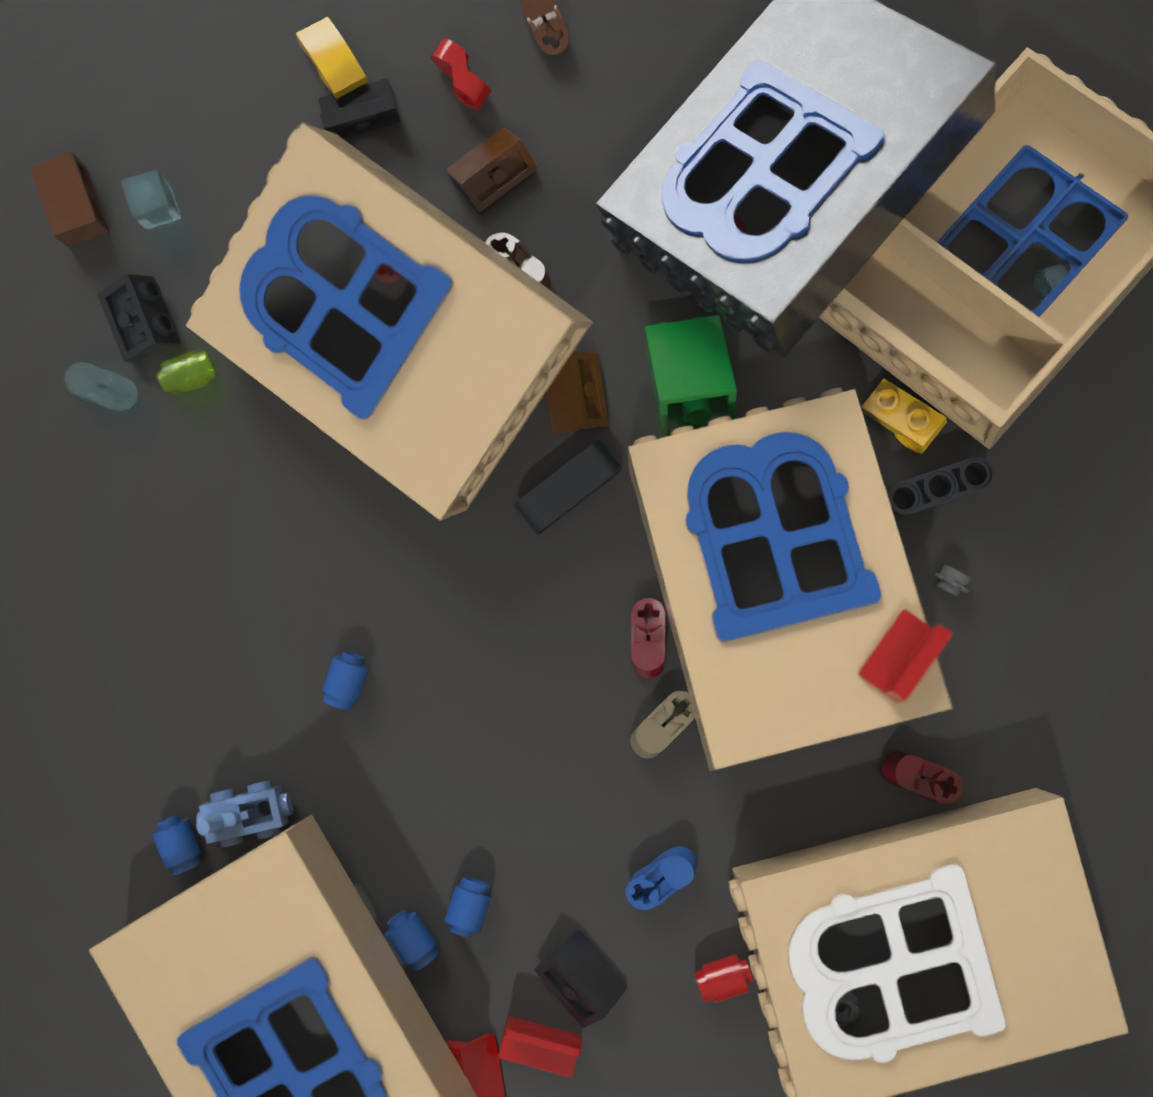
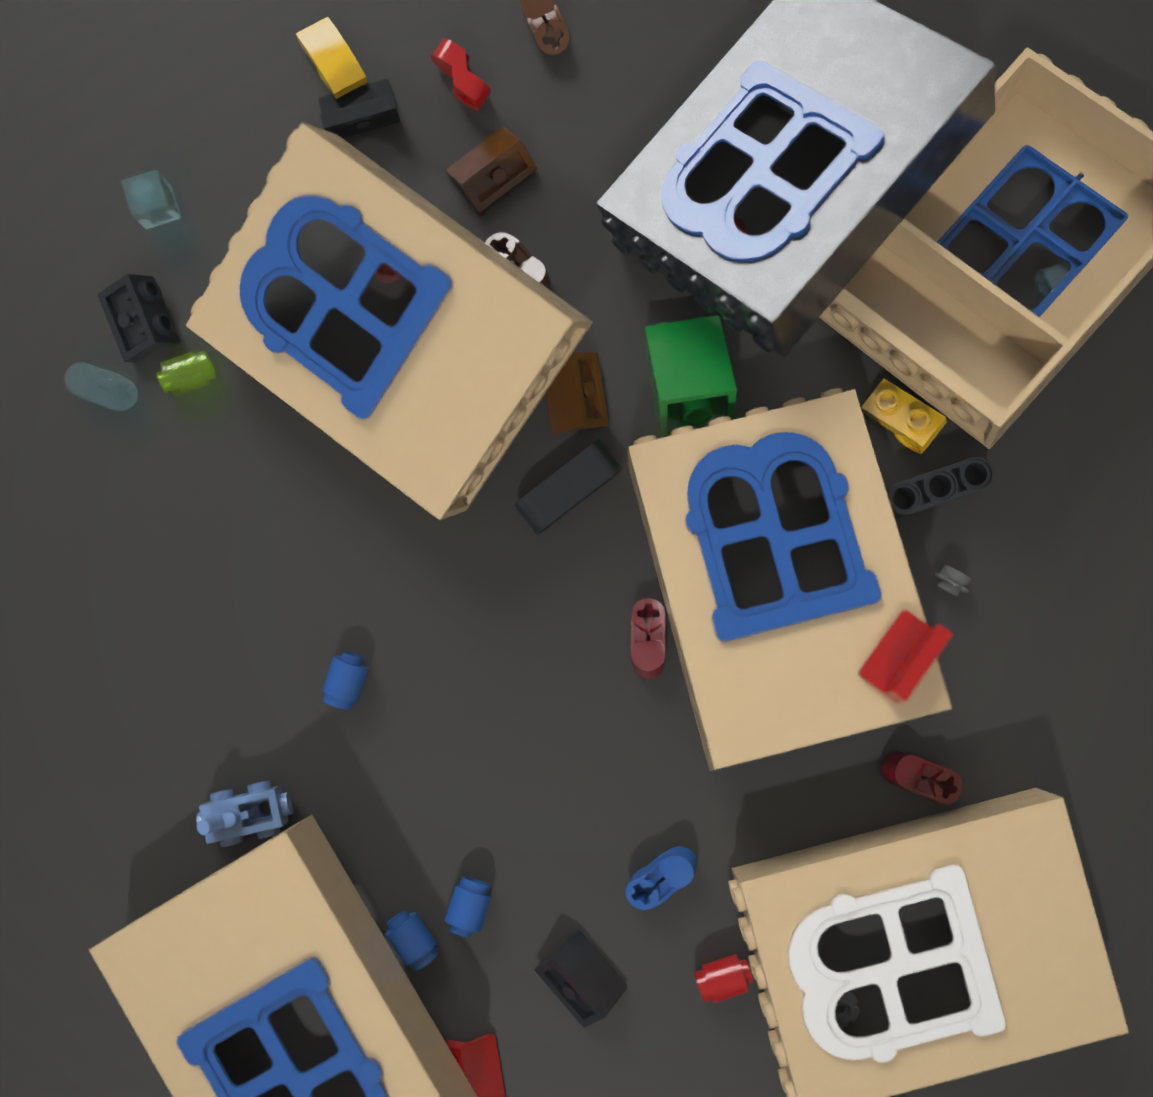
reddish brown panel [29,152,109,246] -> none
blue brick [151,814,201,875] -> none
red panel [498,1016,582,1078] -> none
dark tan piece [630,691,695,759] -> none

